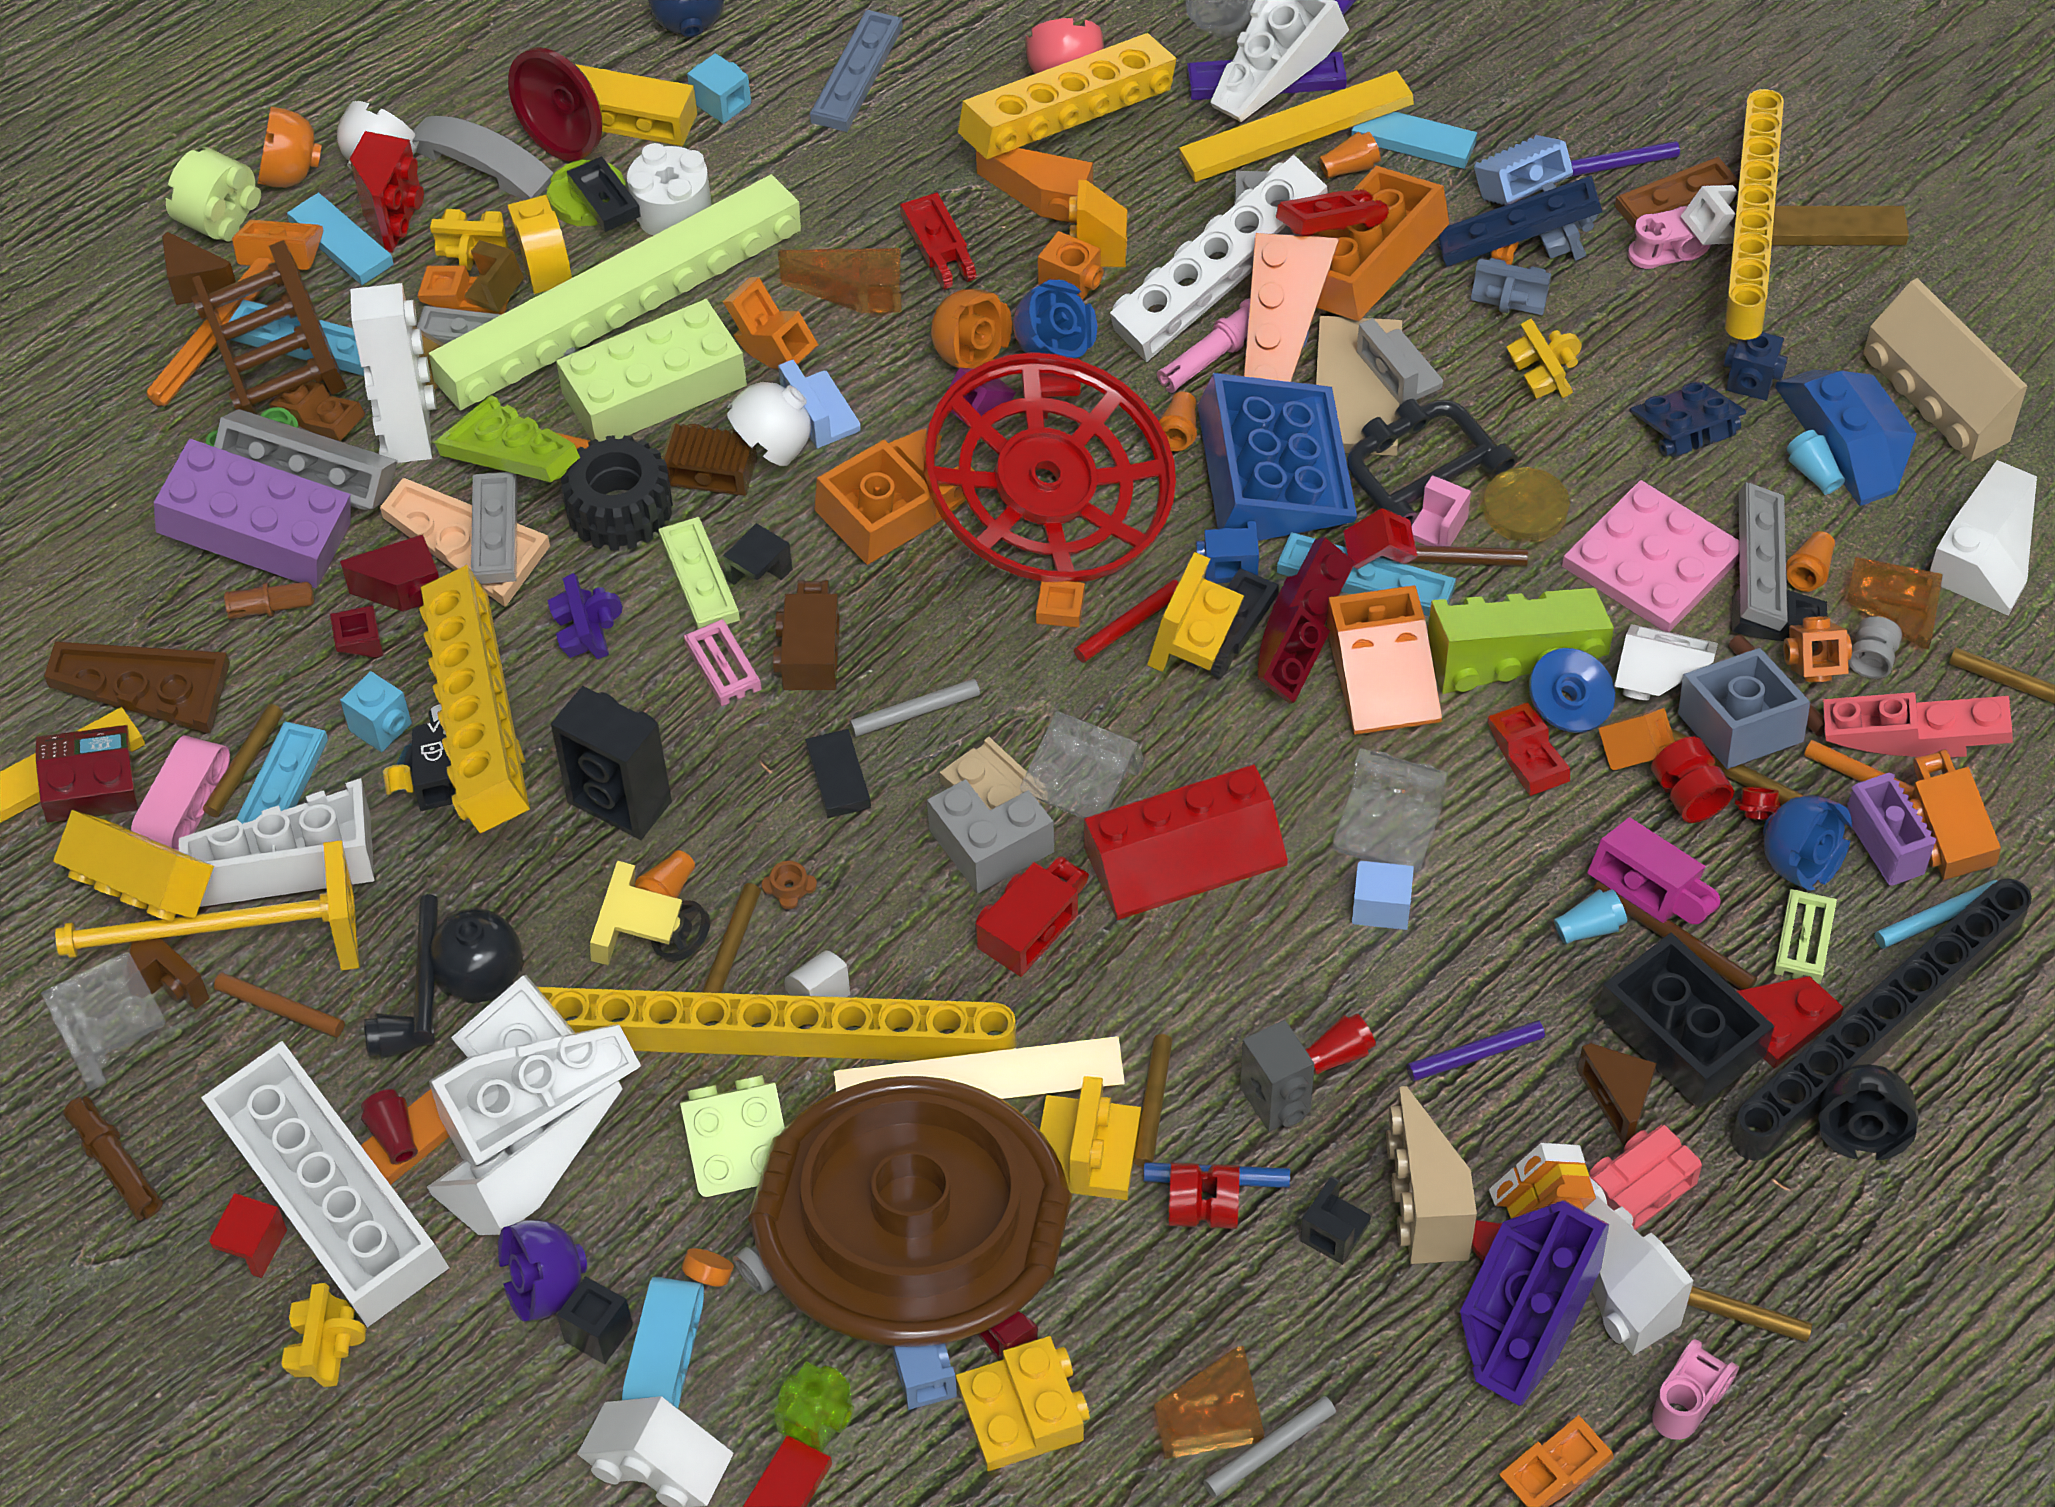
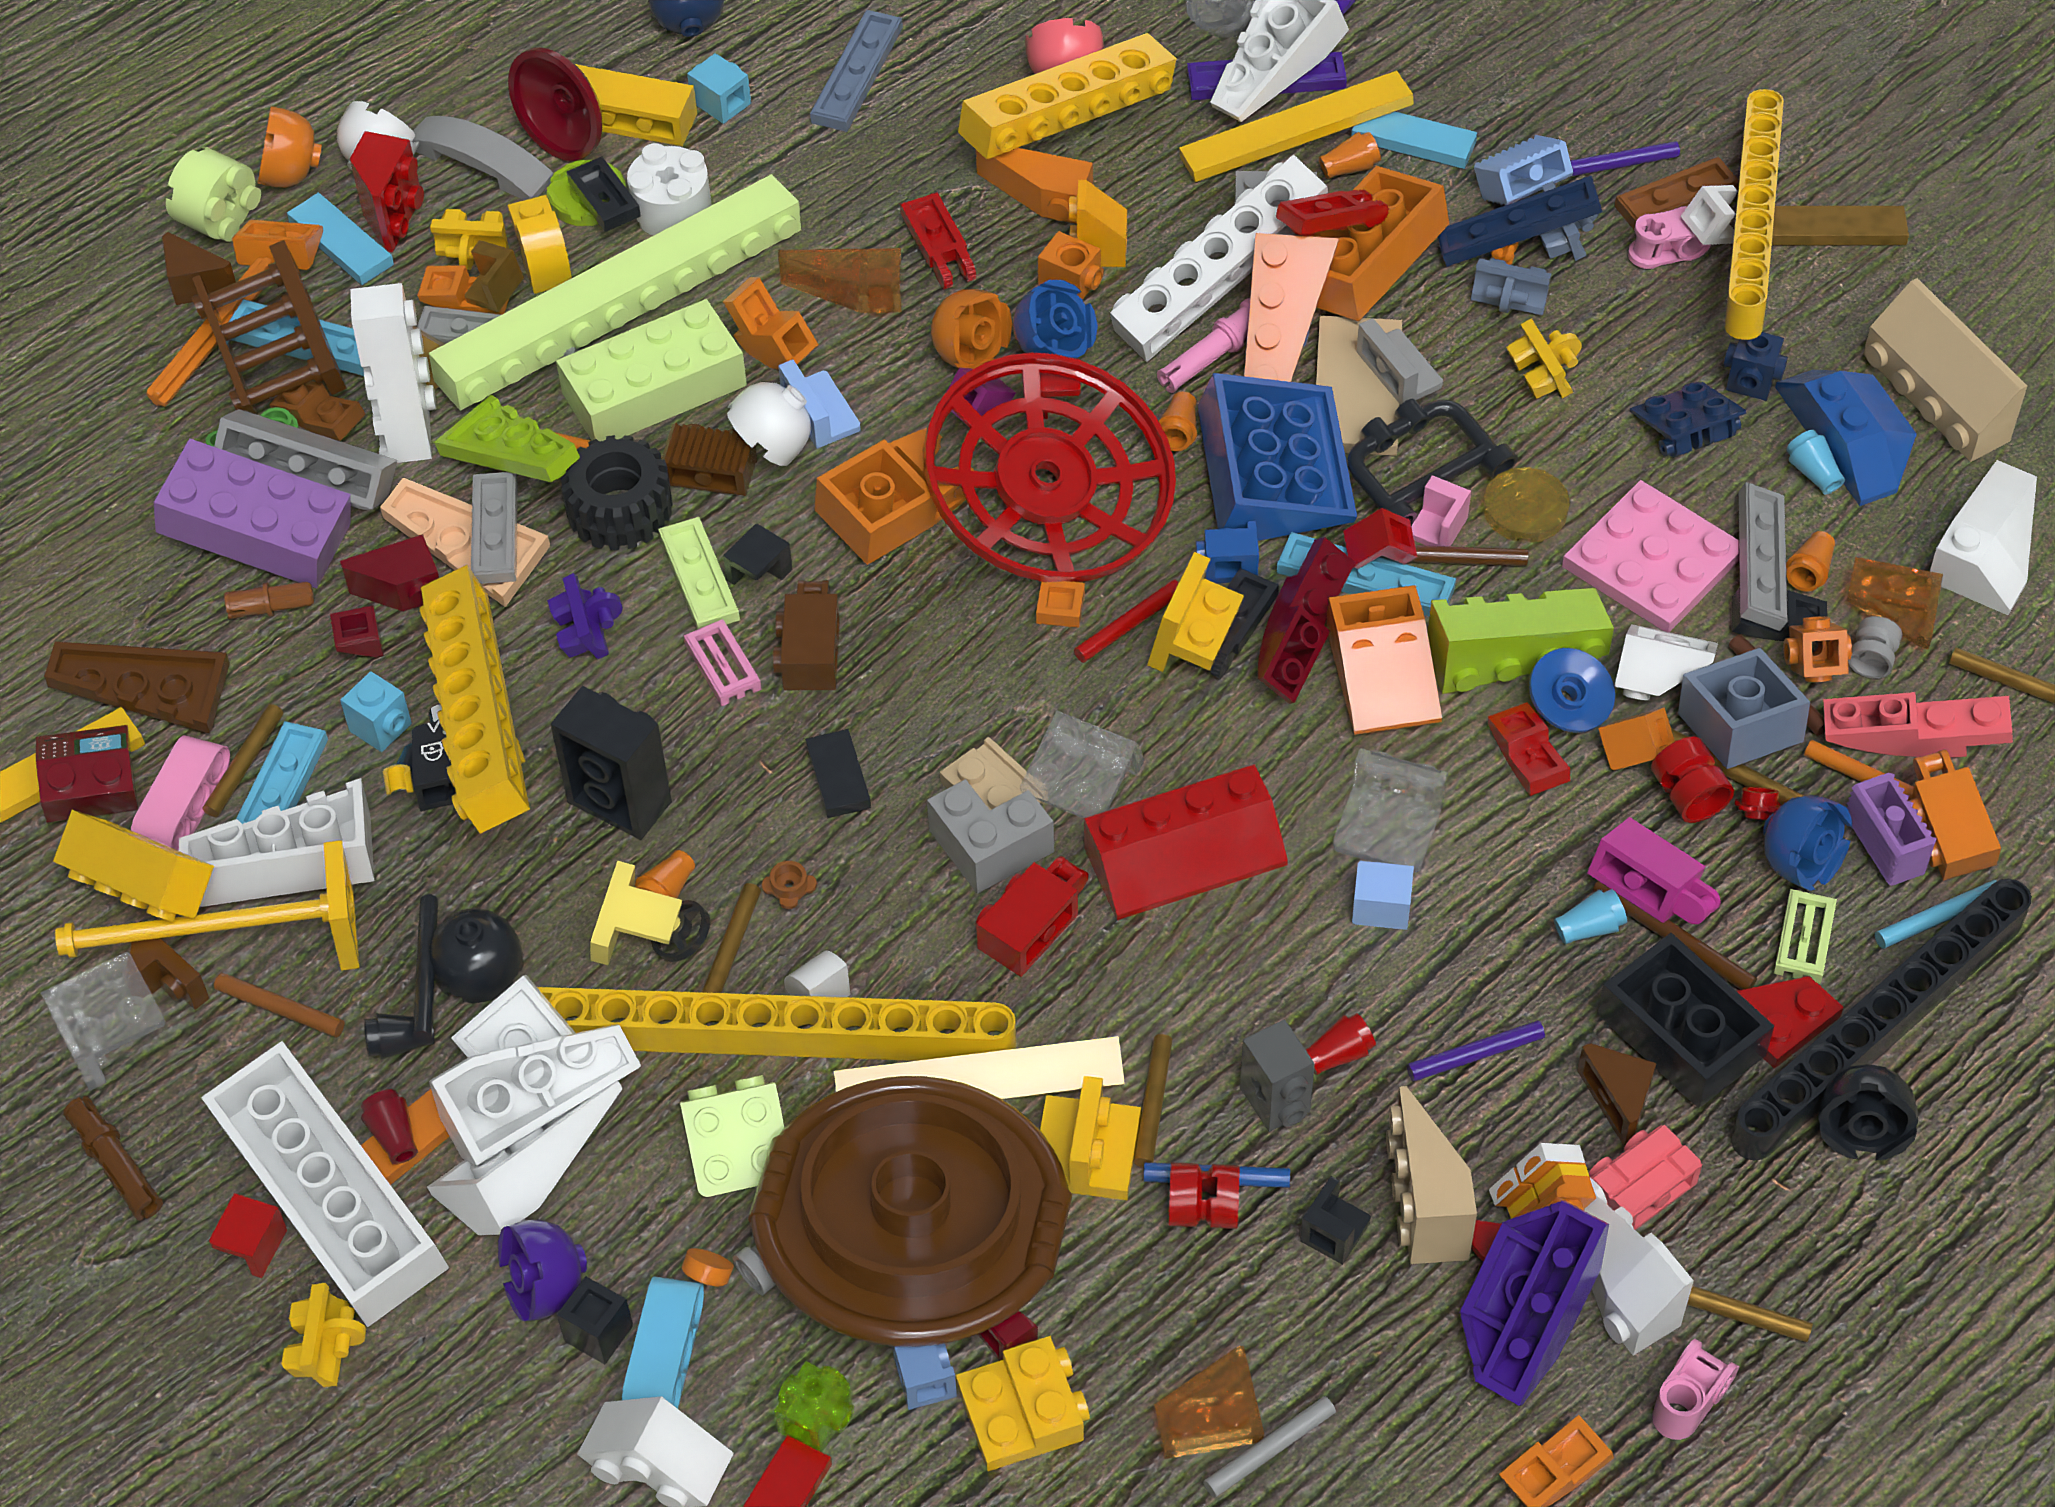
light grey bar [849,679,980,737] -> none

